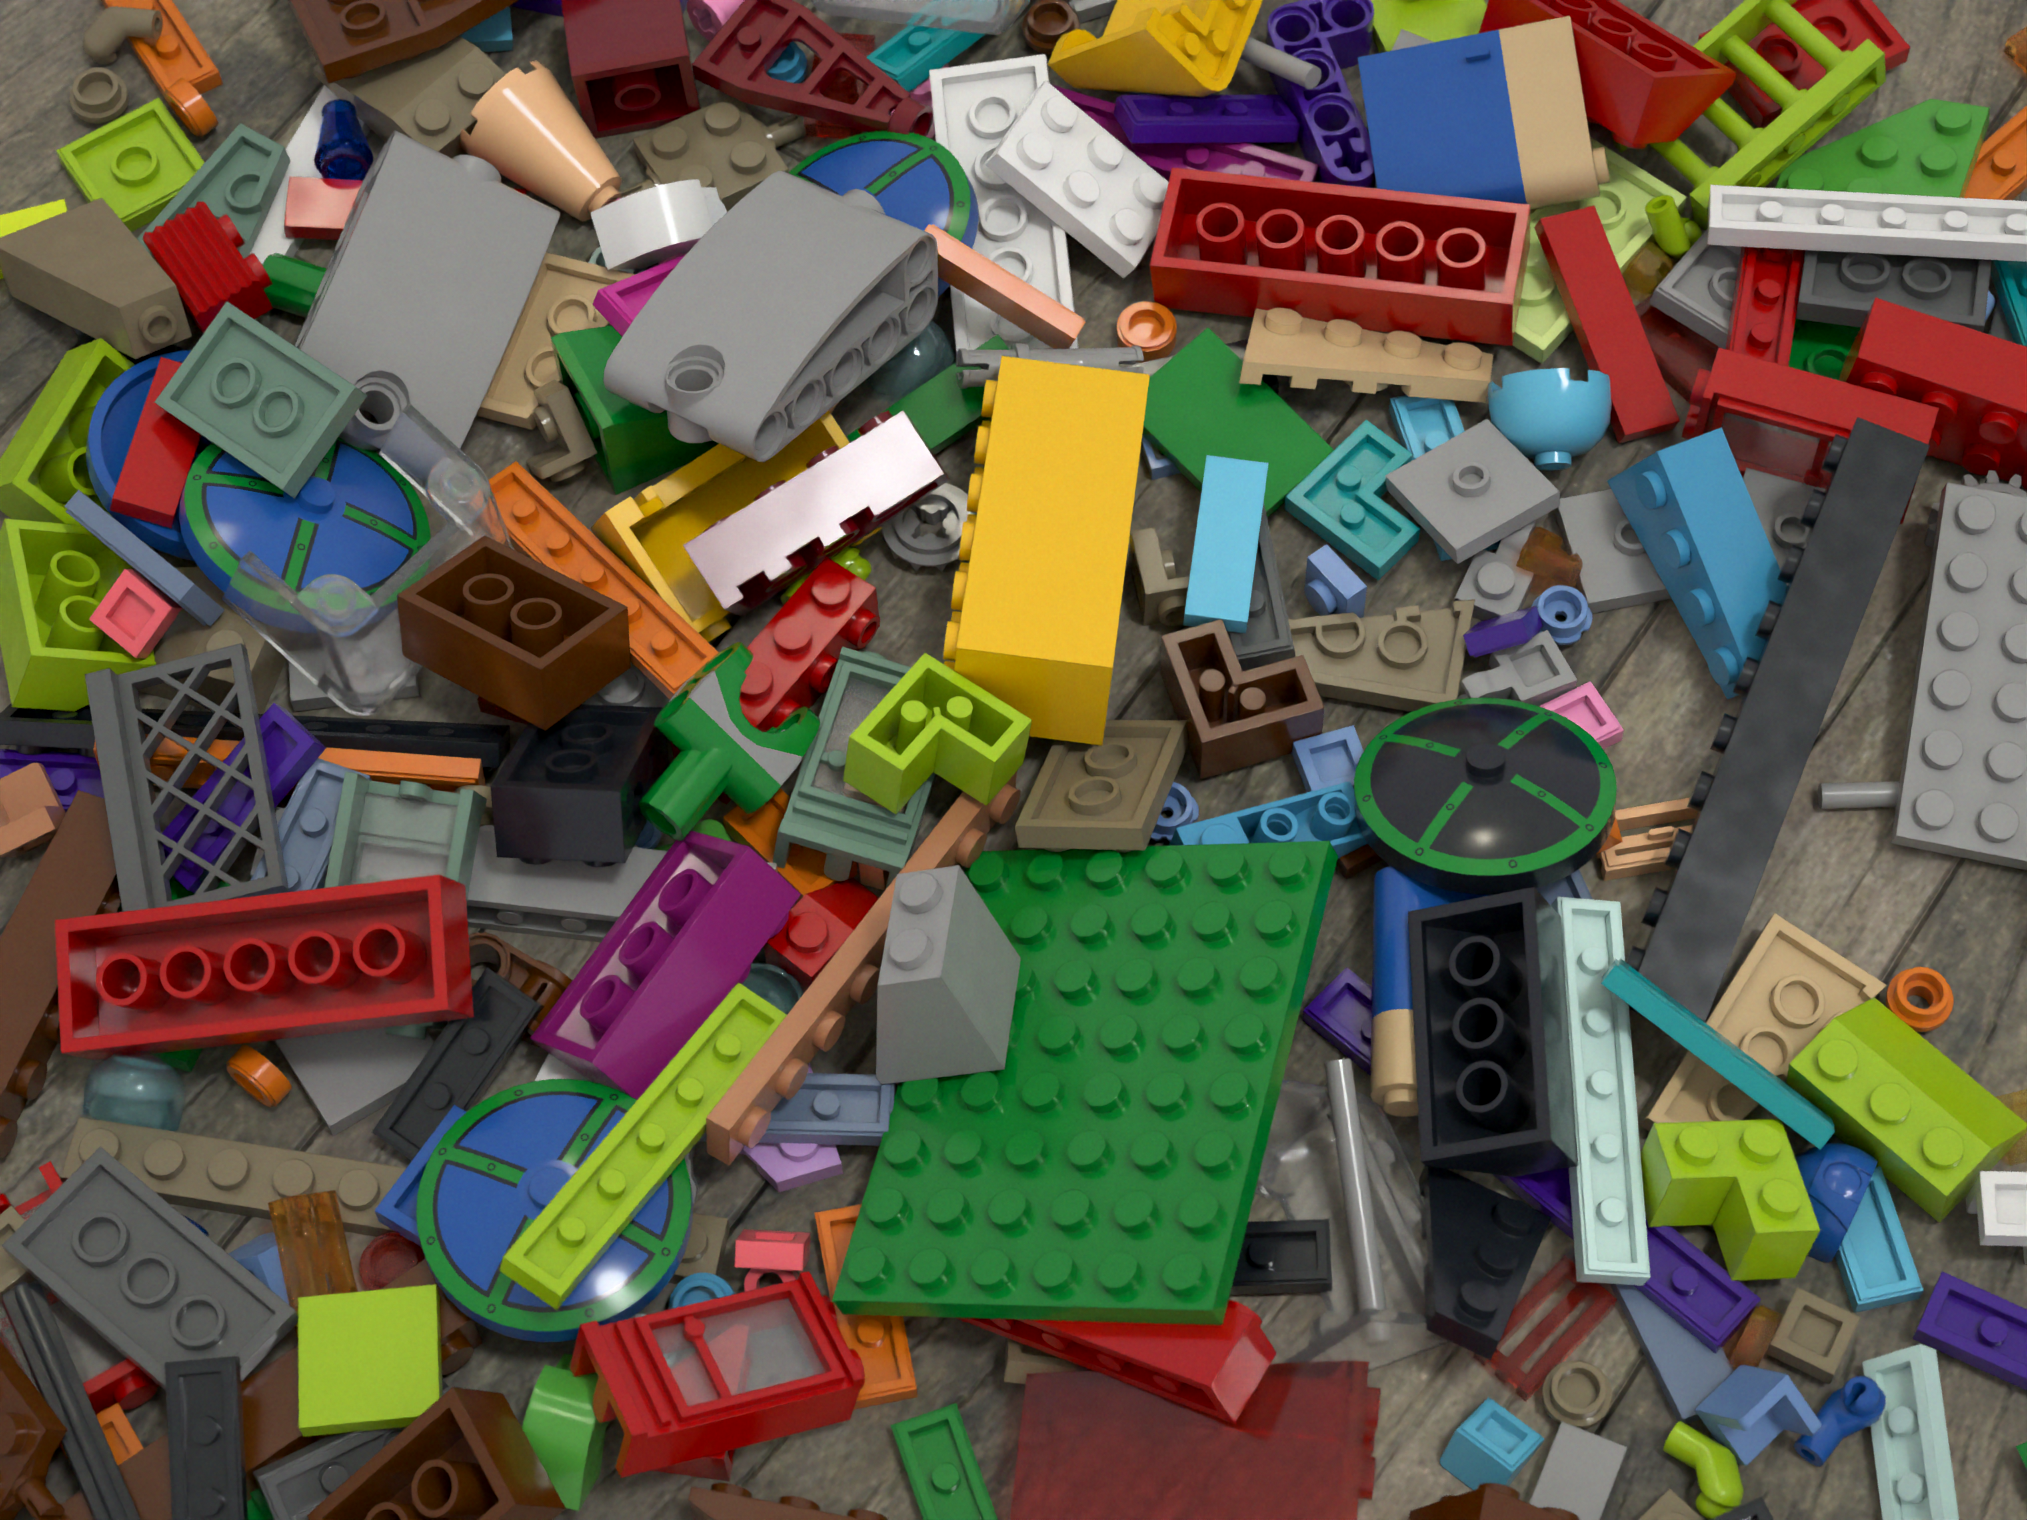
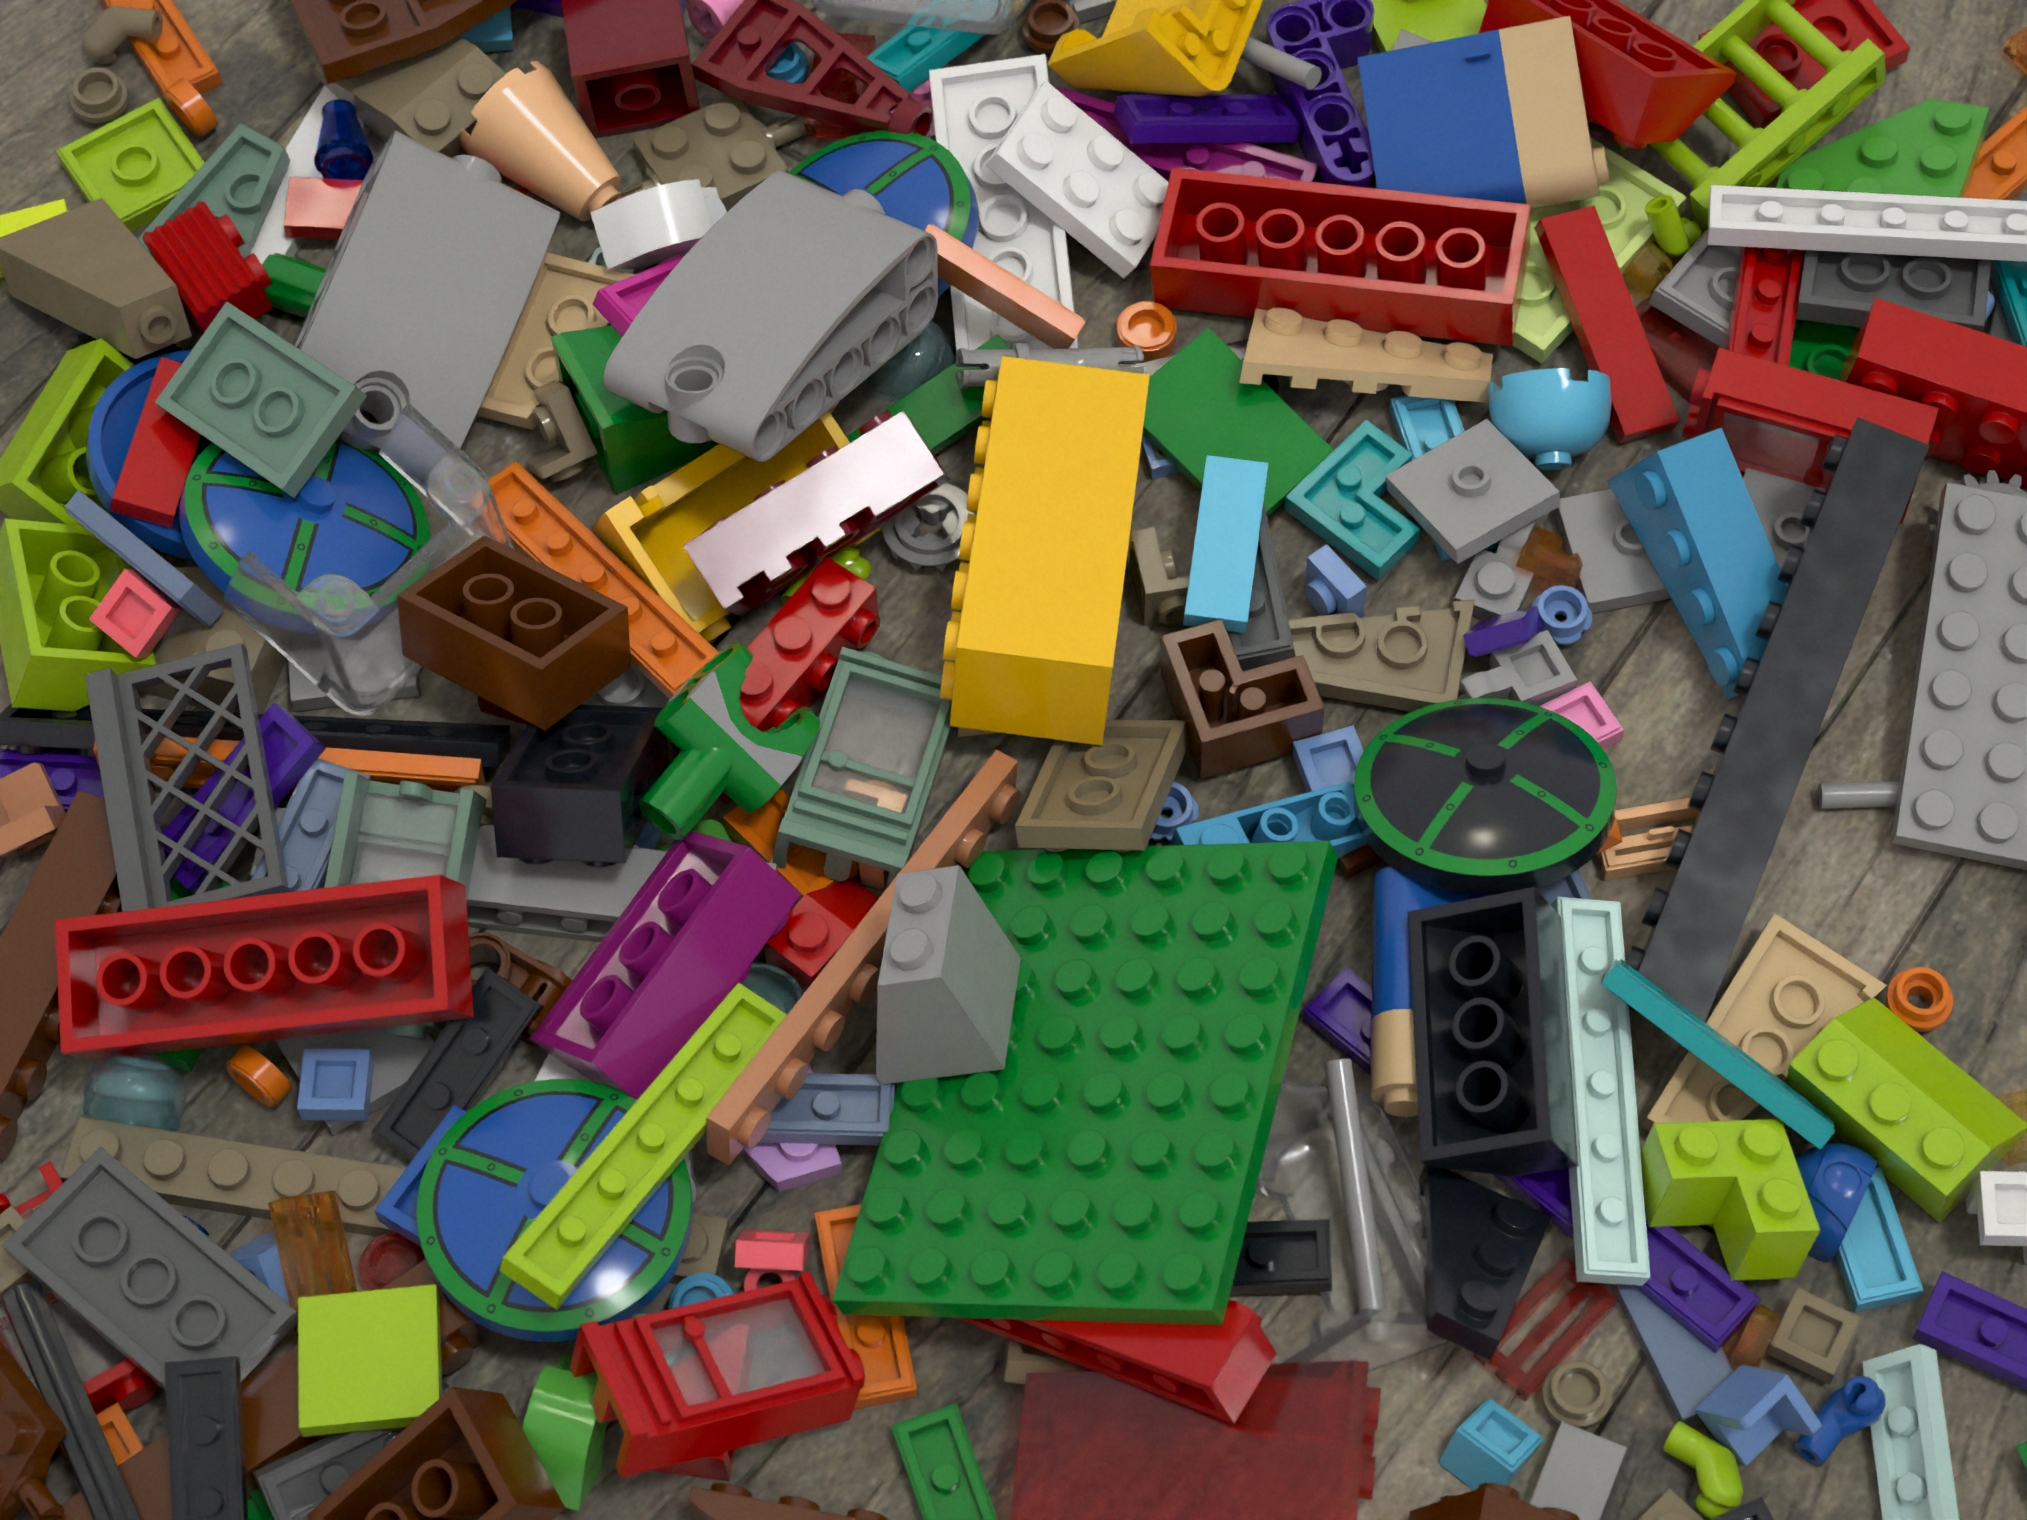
lime brick [843,653,1032,814] -> none
none -> medium blue plate [297,1048,374,1121]

